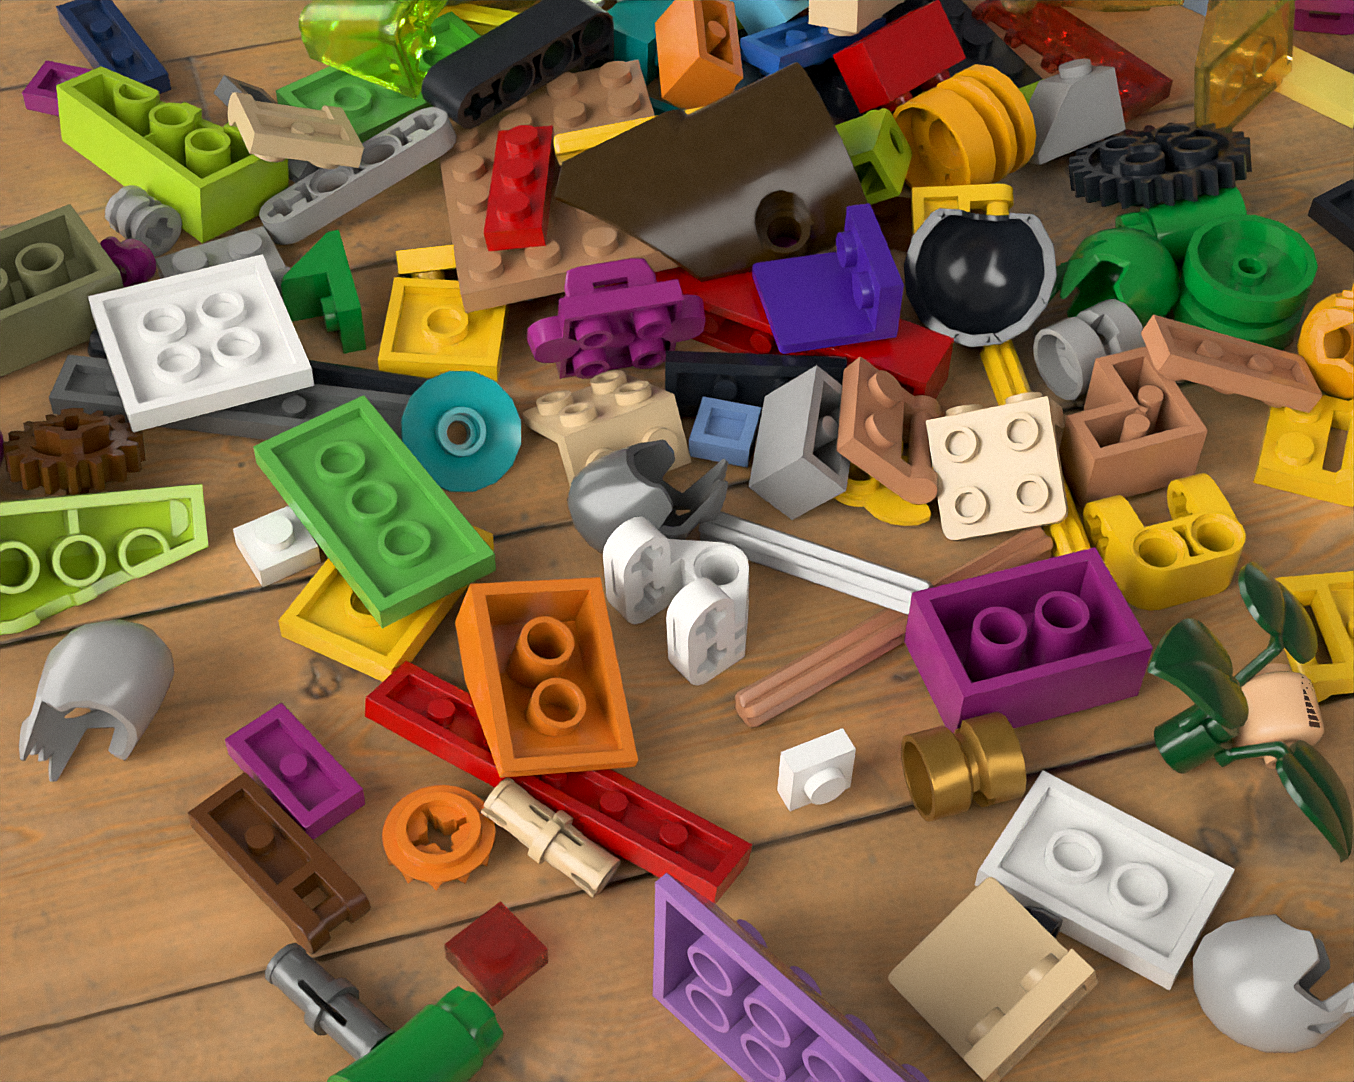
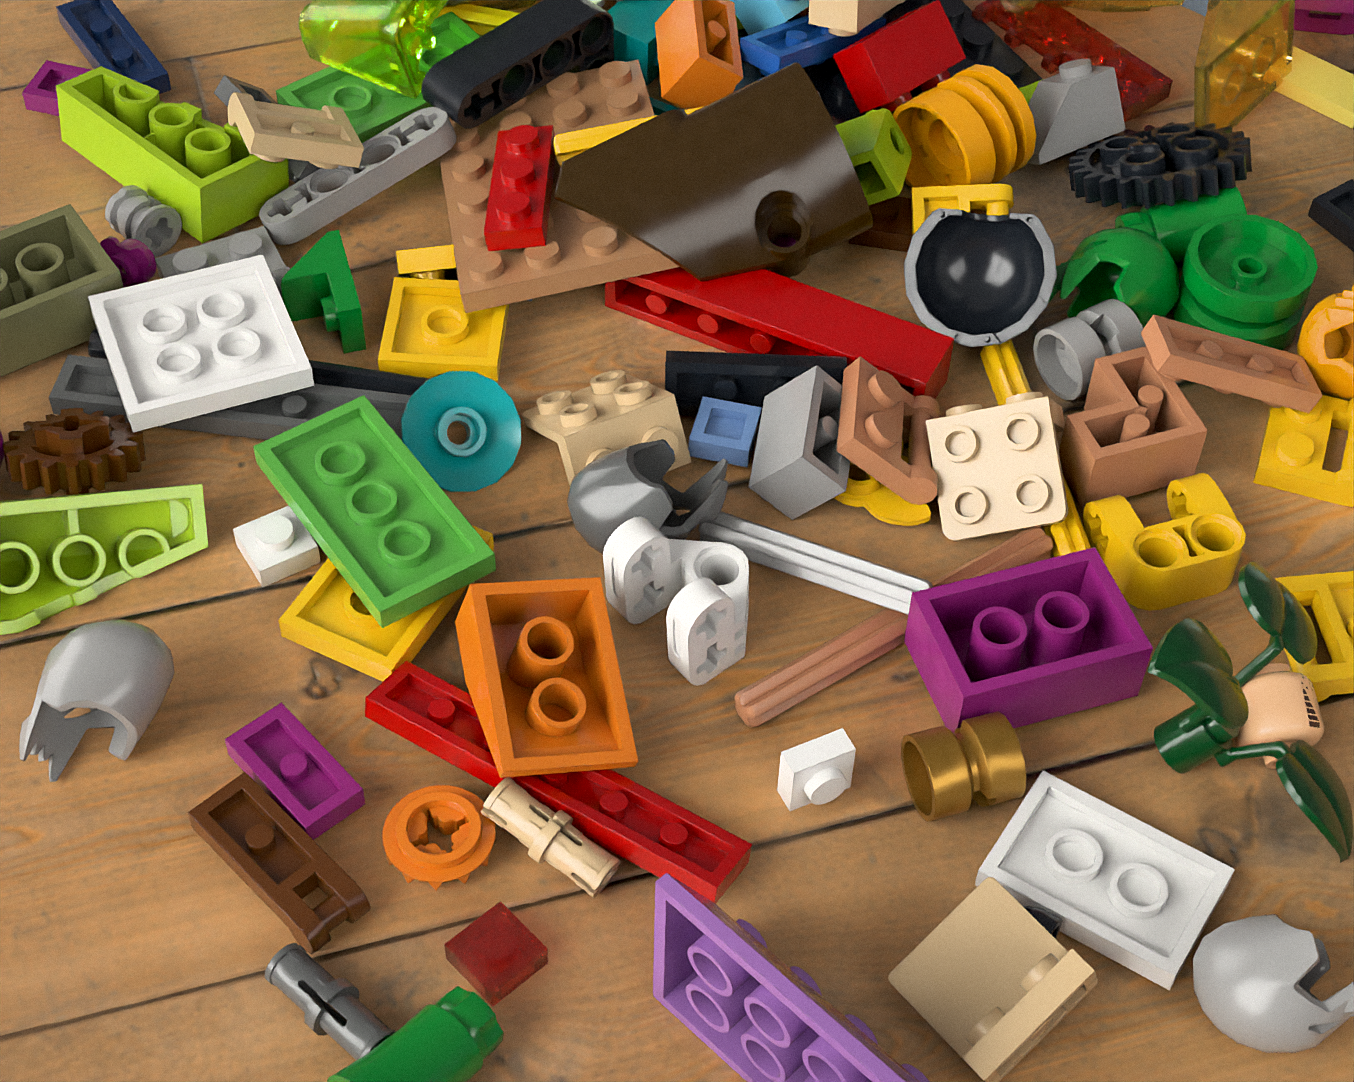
magenta piece [527,258,706,379] -> none
dark purple bracket [752,203,904,354] -> none

